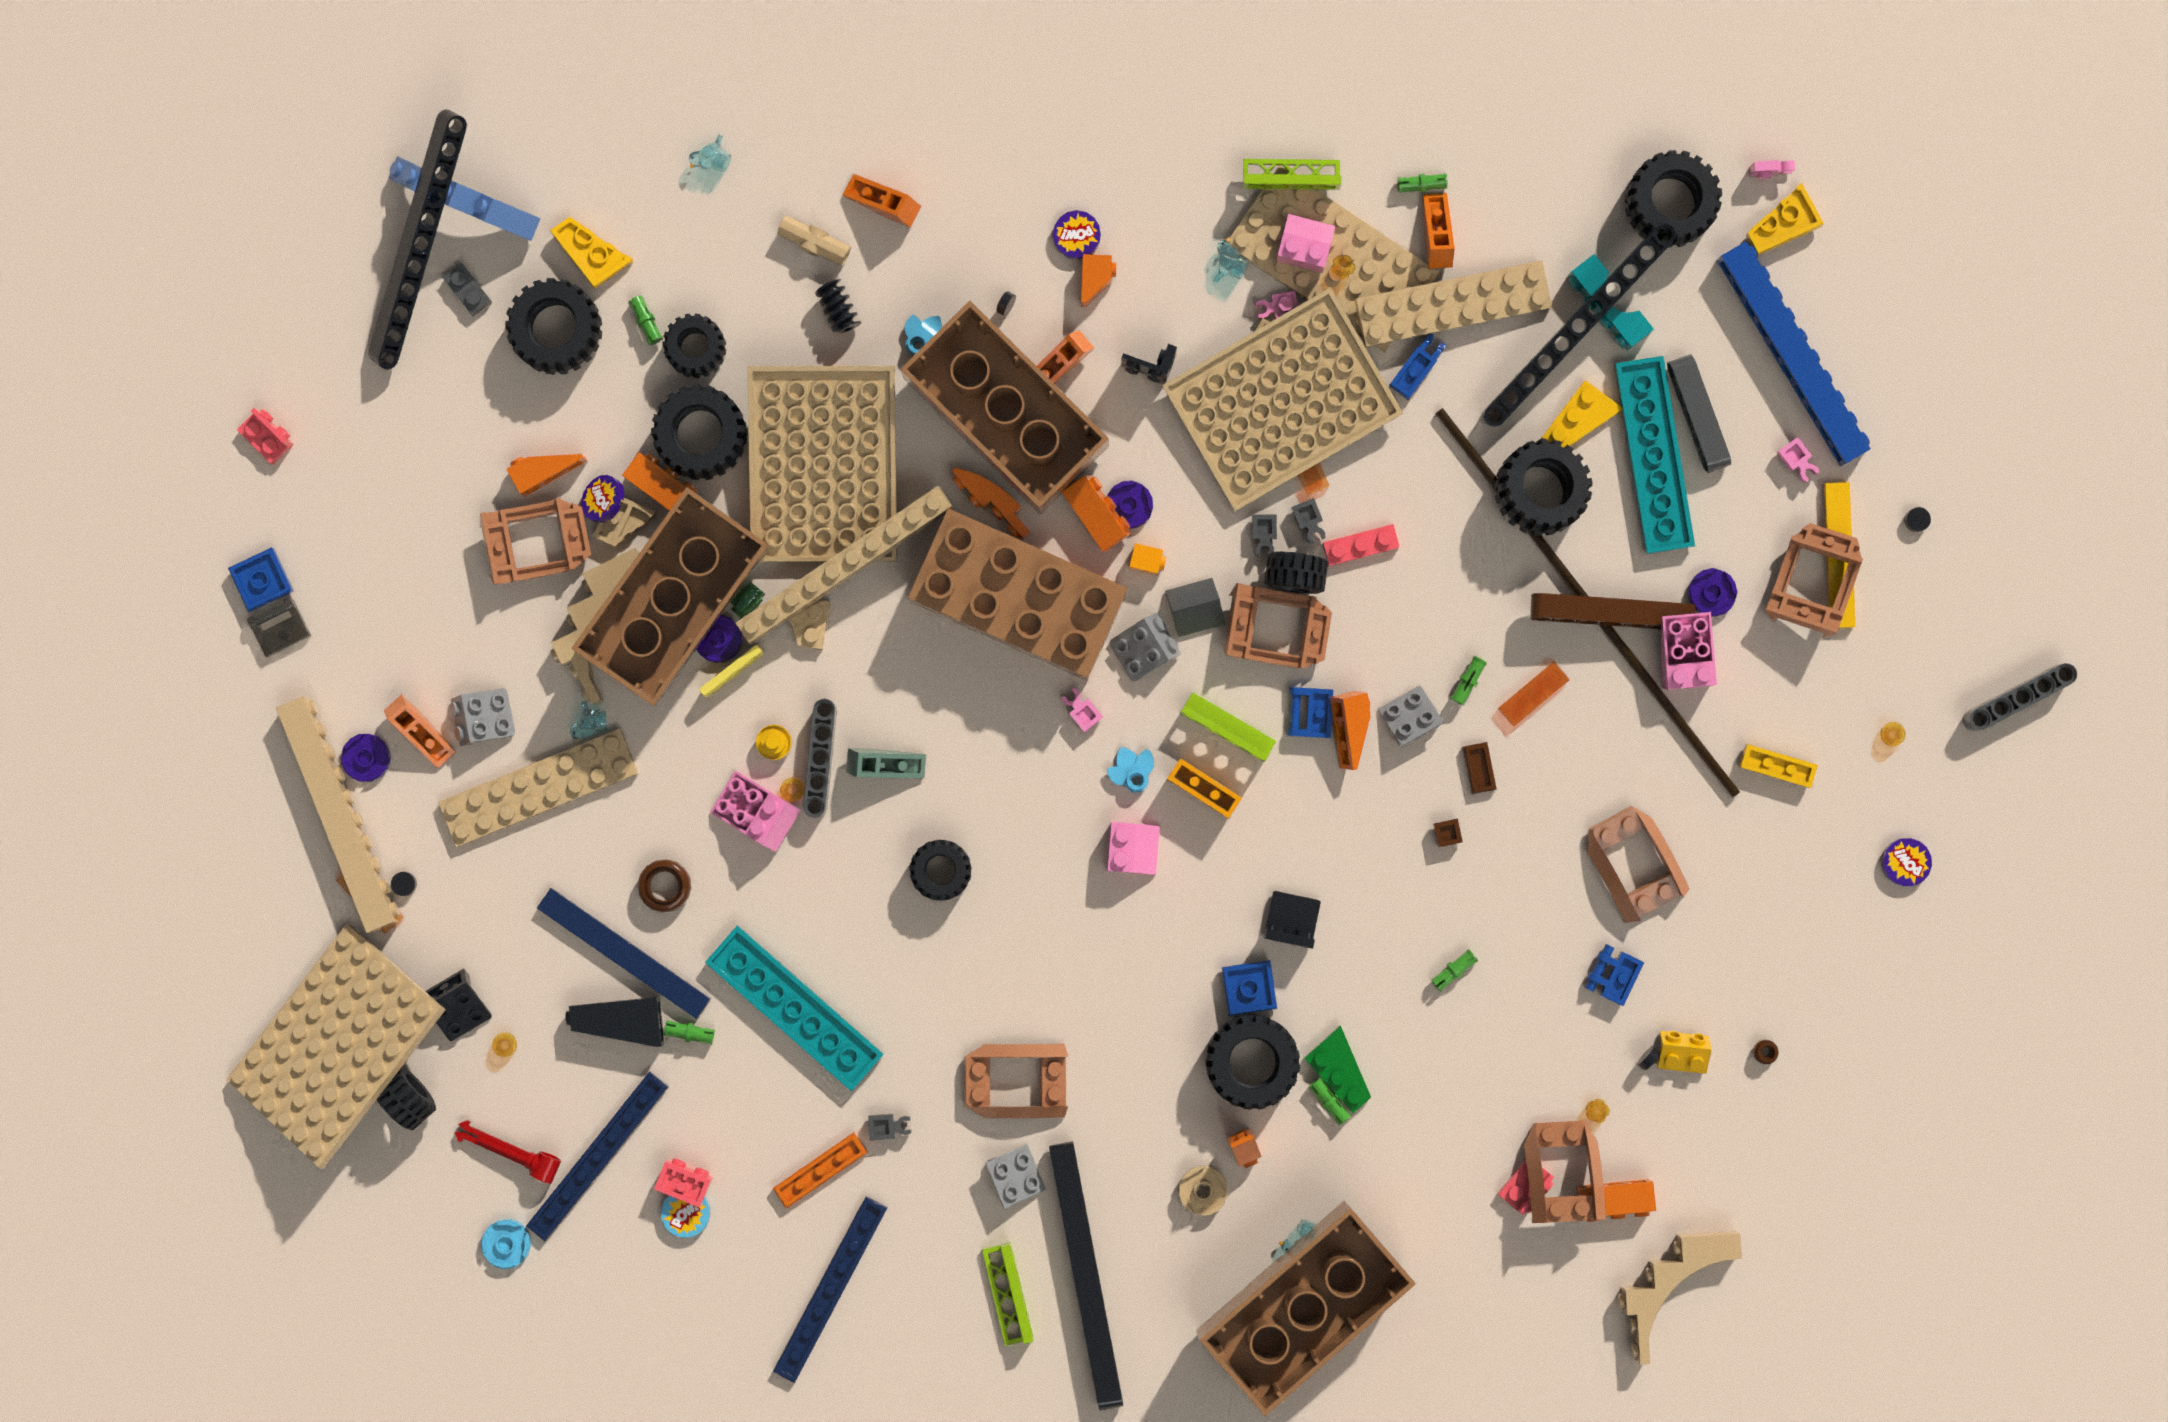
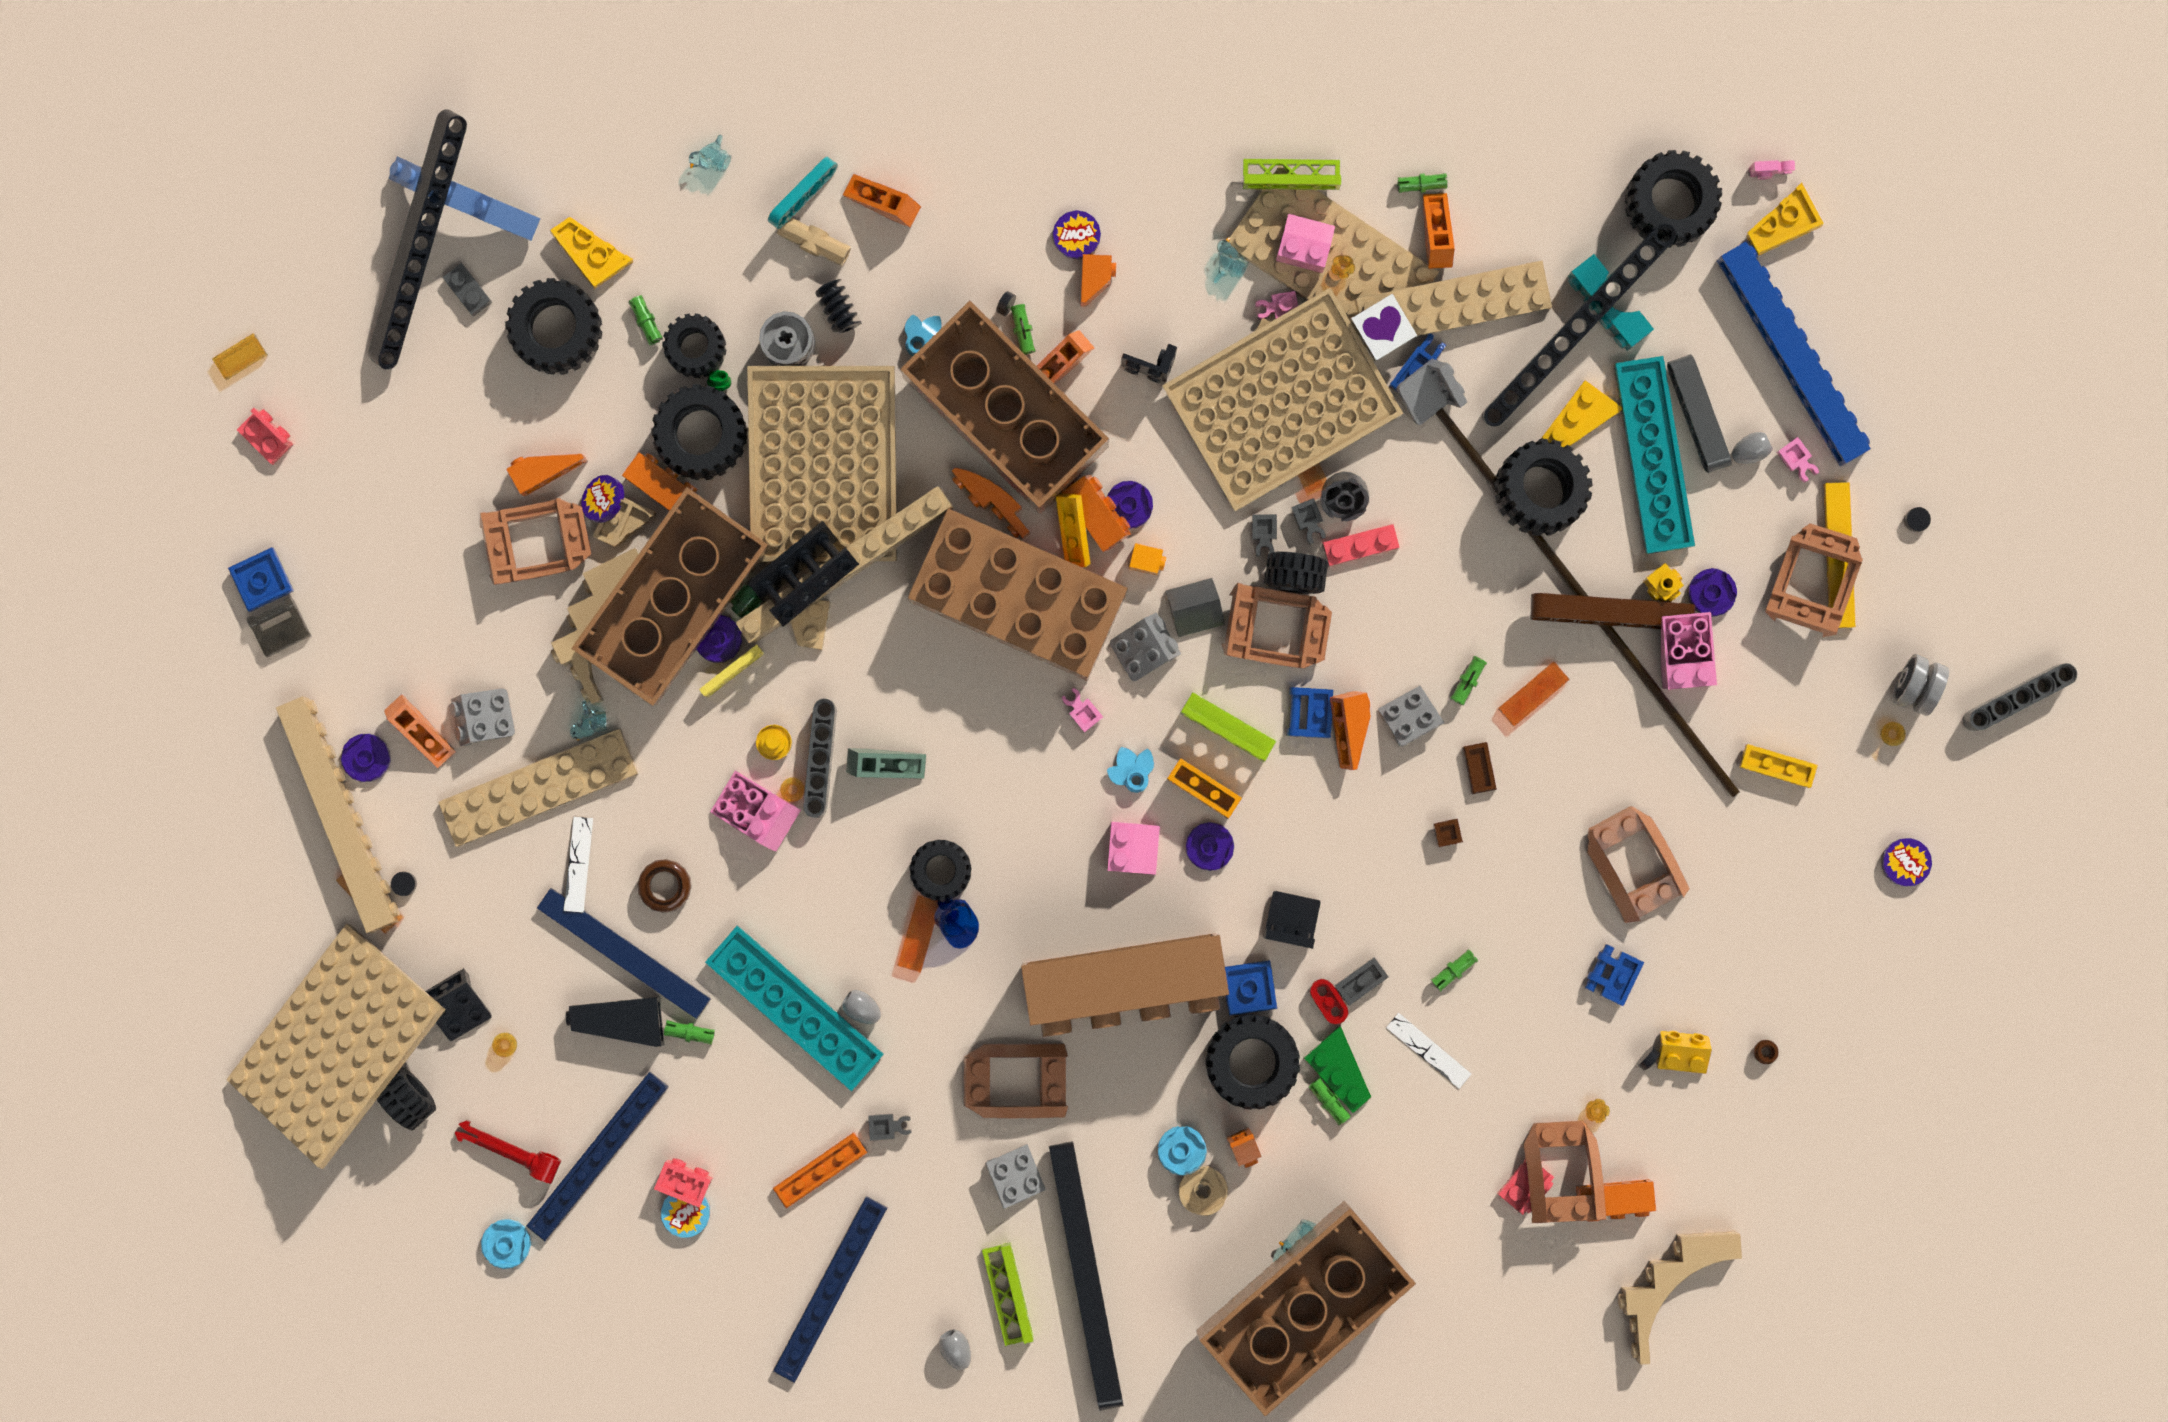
none -> clear yellow tile [212,333,268,380]
none -> white sticker [564,817,593,912]
none -> green plate [707,370,732,392]
none -> black fence [747,521,859,627]
none -> light grey wheel [759,311,815,366]
none -> teal beam [768,157,838,229]
none -> light grey animal [842,990,881,1024]
none -> clear orange tile [897,895,941,972]
none -> clear blue piece [934,899,979,949]
none -> light grey animal [939,1329,971,1370]
none -> bright green pin [1010,304,1036,355]
none -> medium nougat brick [1021,933,1229,1037]
none -> yellow plate [1056,493,1091,567]
none -> medium azure tile [1158,1126,1207,1176]
none -> dark purple tile [1186,822,1234,871]
none -> red plate [1310,979,1348,1024]
none -> flat silver cylinder [1321,471,1369,521]
none -> dark grey plate [1334,957,1389,1006]
none -> tile [1350,294,1417,361]
none -> white sticker [1386,1013,1471,1089]
none -> light grey bracket [1397,359,1467,425]
none -> yellow brick [1642,563,1684,602]
none -> light grey animal [1732,432,1773,464]
none -> light grey wheel [1893,654,1949,716]

